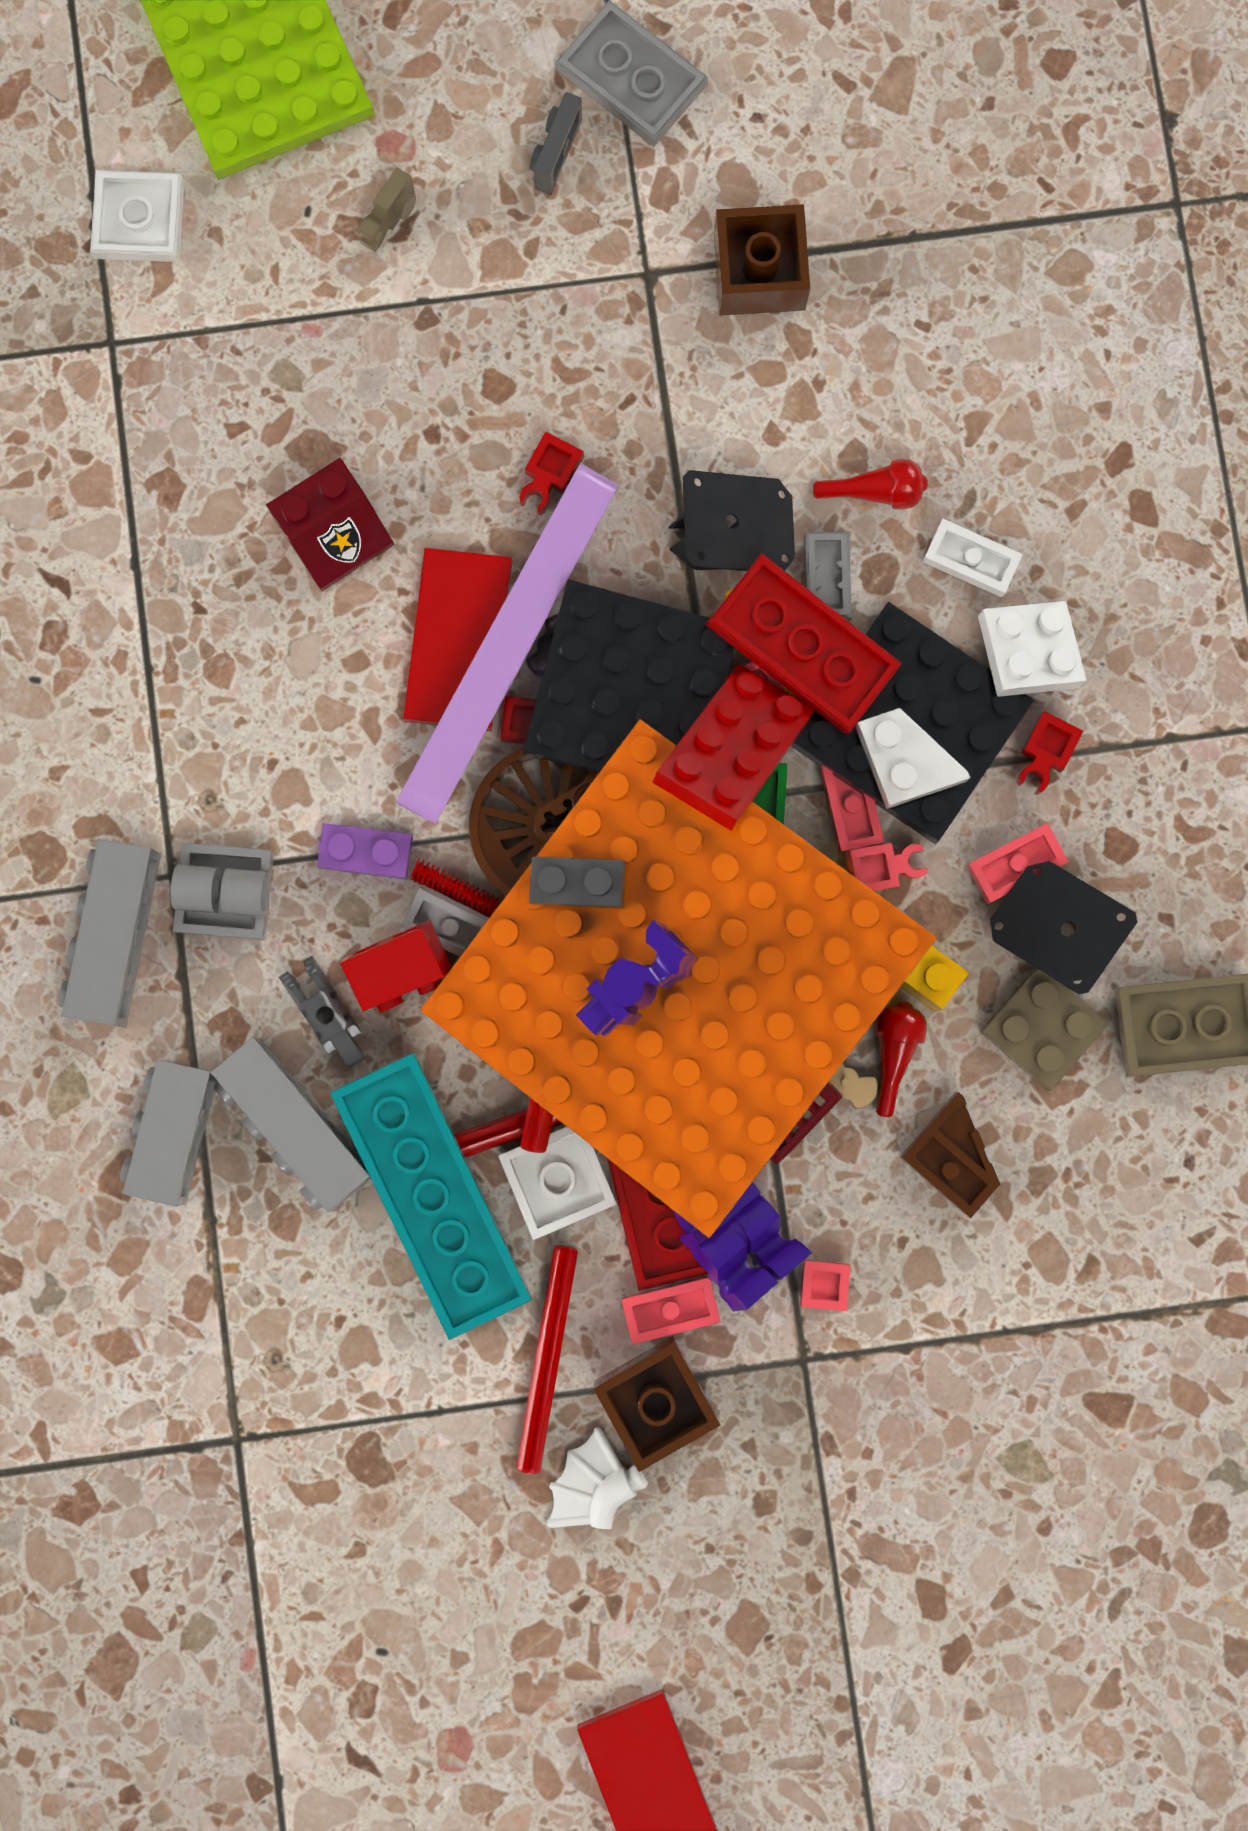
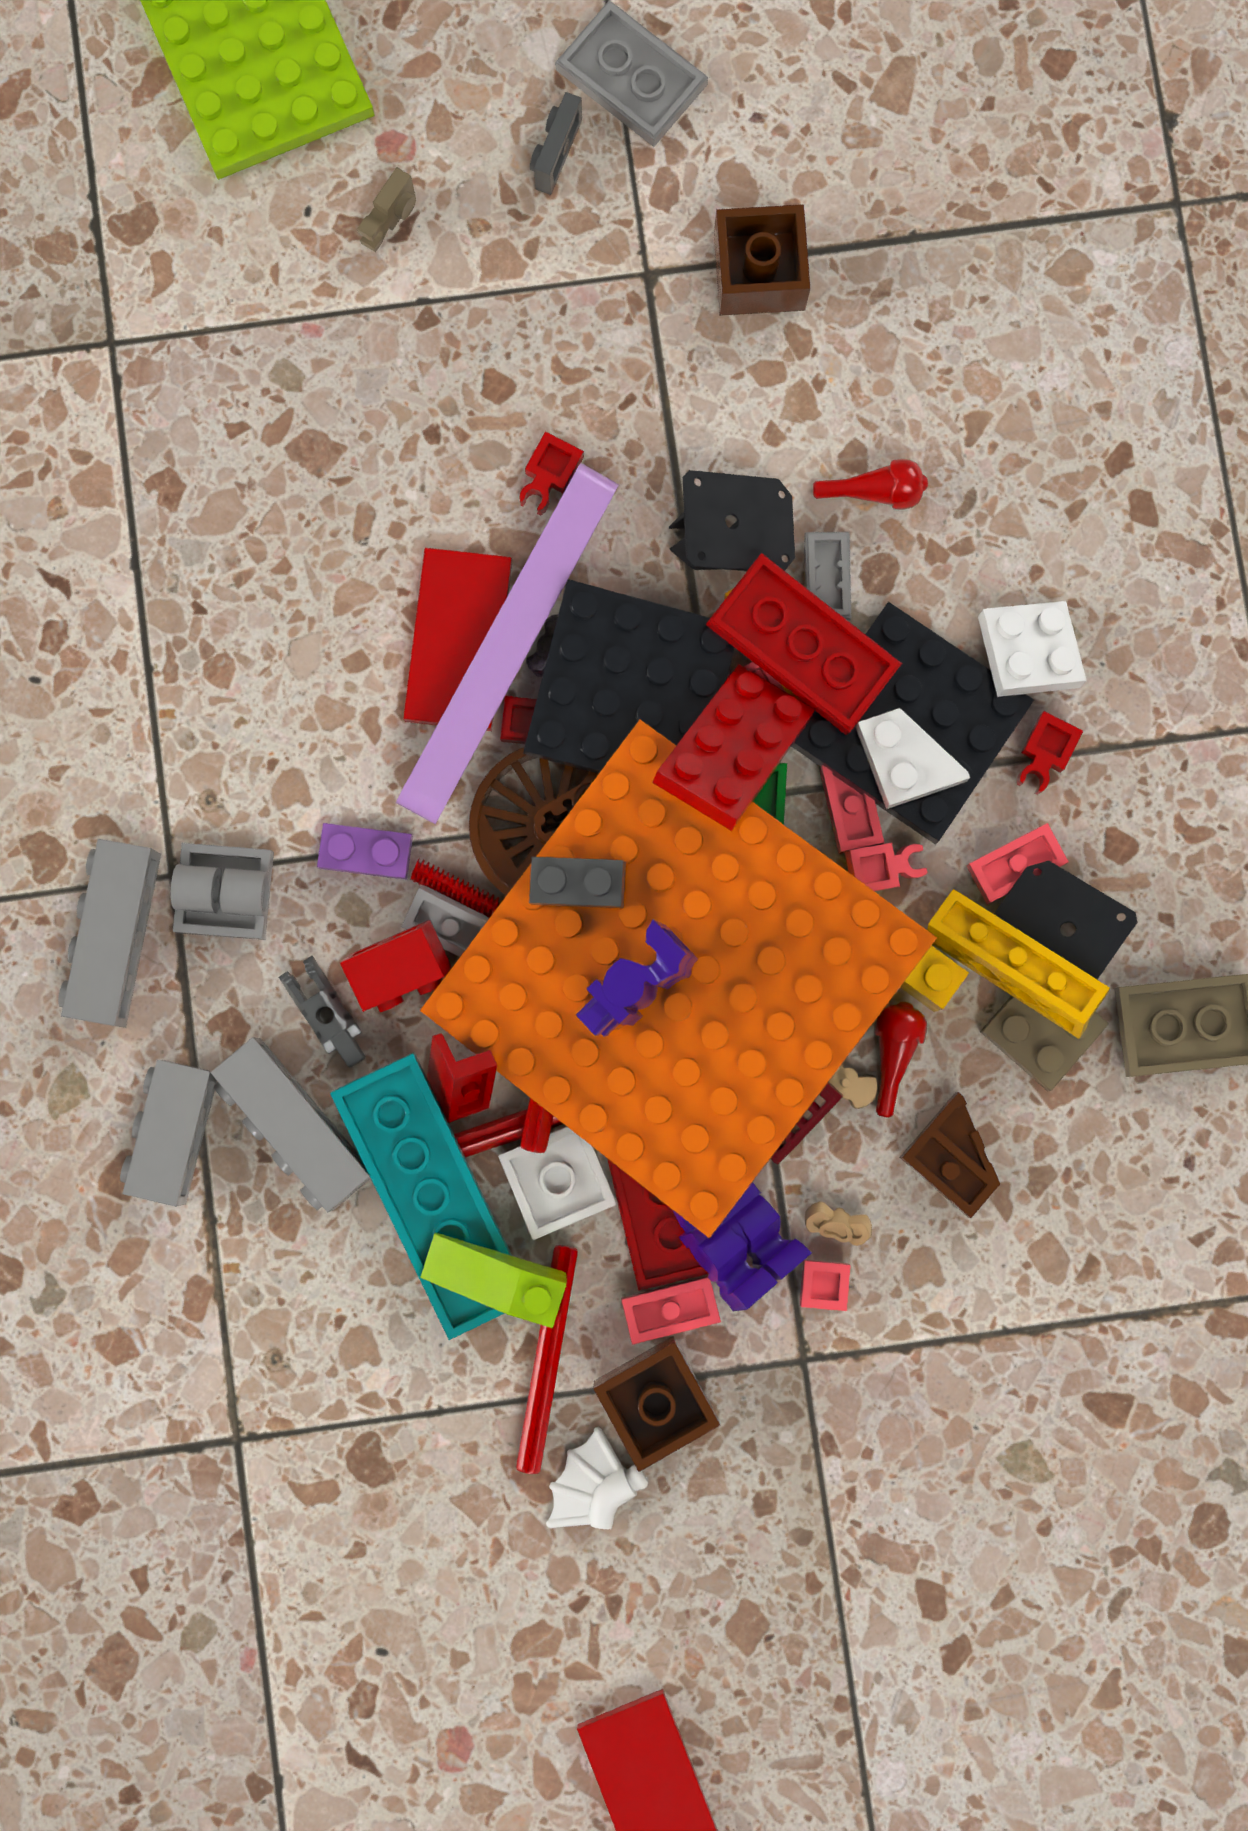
white tile [90,170,185,262] -> none
dark red slope [266,457,394,592] -> none
white plate [922,518,1023,598] -> none
none -> lime slope [420,1232,567,1328]
none -> red panel [427,1033,497,1123]
none -> tan piece [805,1202,872,1246]
none -> yellow fence [927,889,1110,1039]

